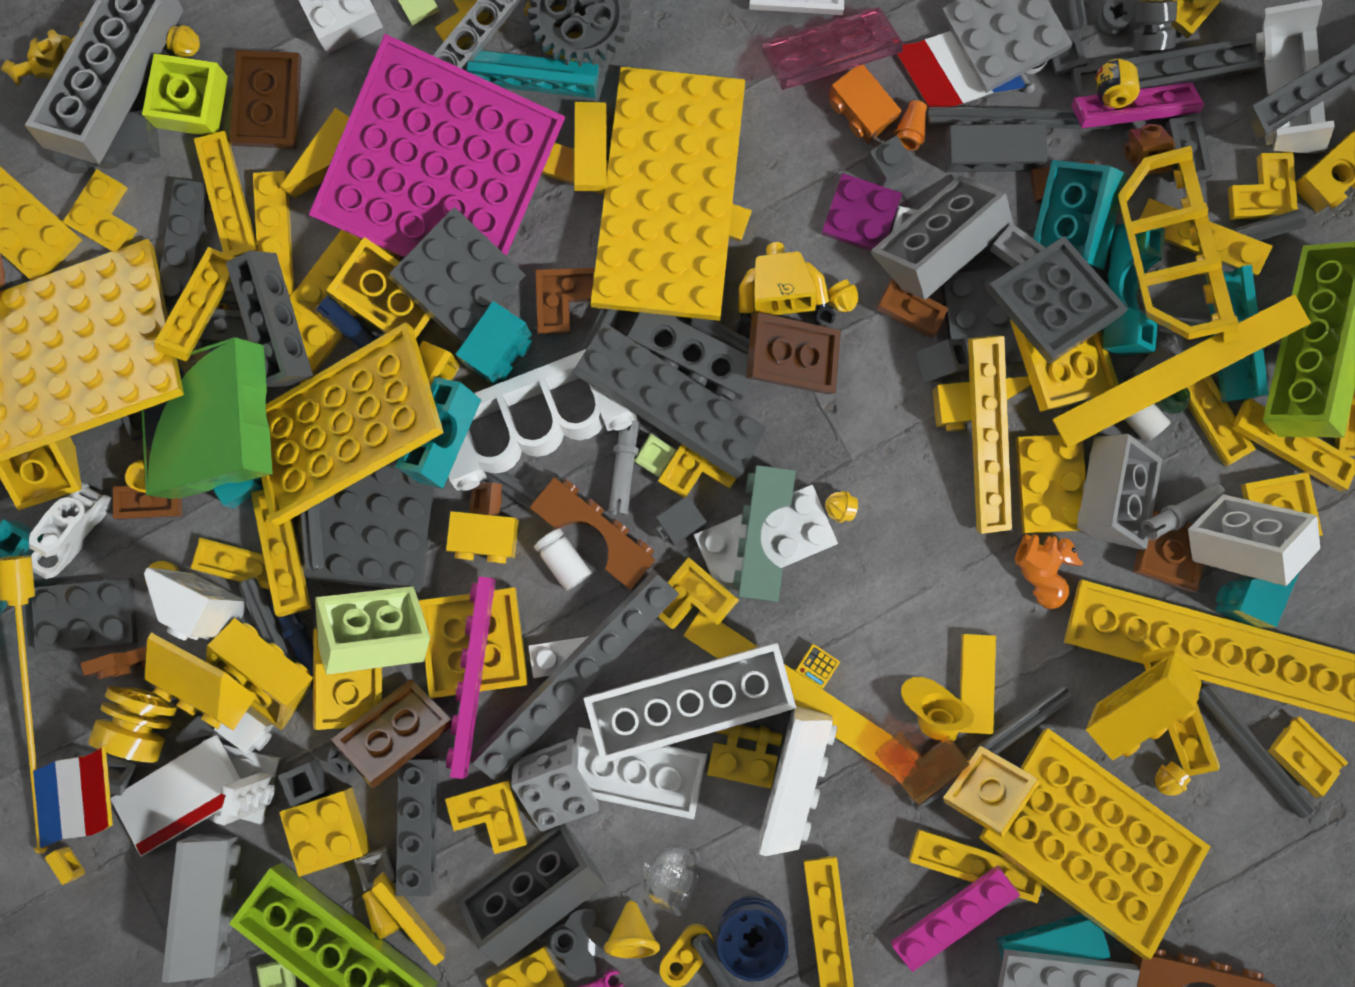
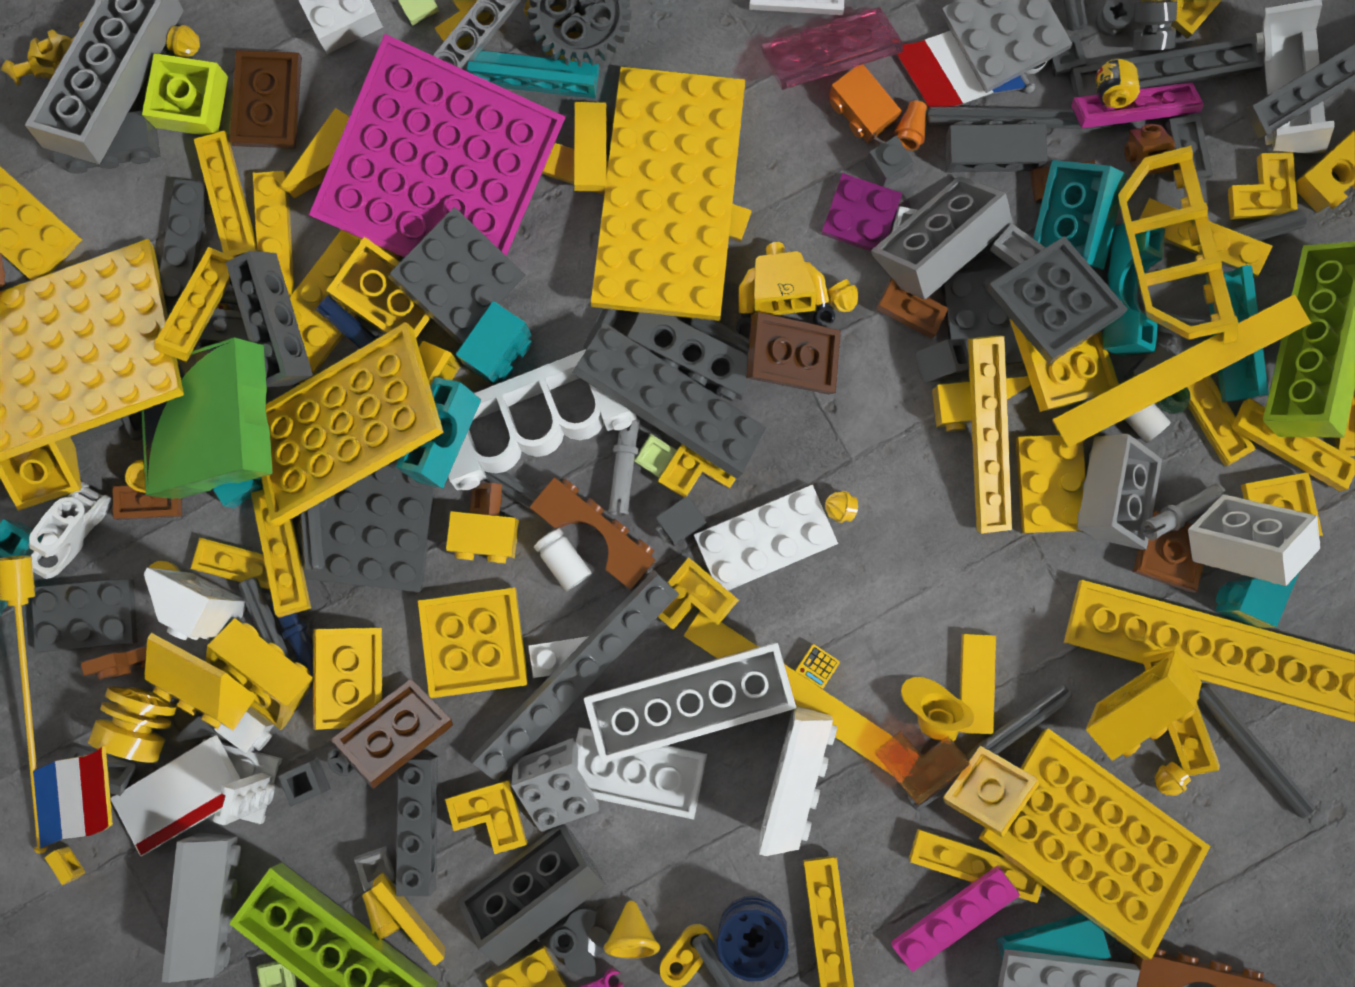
yellow plate [63,169,138,252] -> none
yellow brick [279,787,371,877] -> none
yellowish green slope [315,586,430,675] -> none
dark pink plate [446,576,496,779] -> none
dark orange plate [535,267,595,335] -> none
clear cylinder [642,845,702,916] -> none
yellow plate [707,724,782,789] -> none
sand green arch [732,465,796,603] -> none
orange animal [1014,534,1083,609] -> none
yellow plate [1268,716,1348,798] -> none

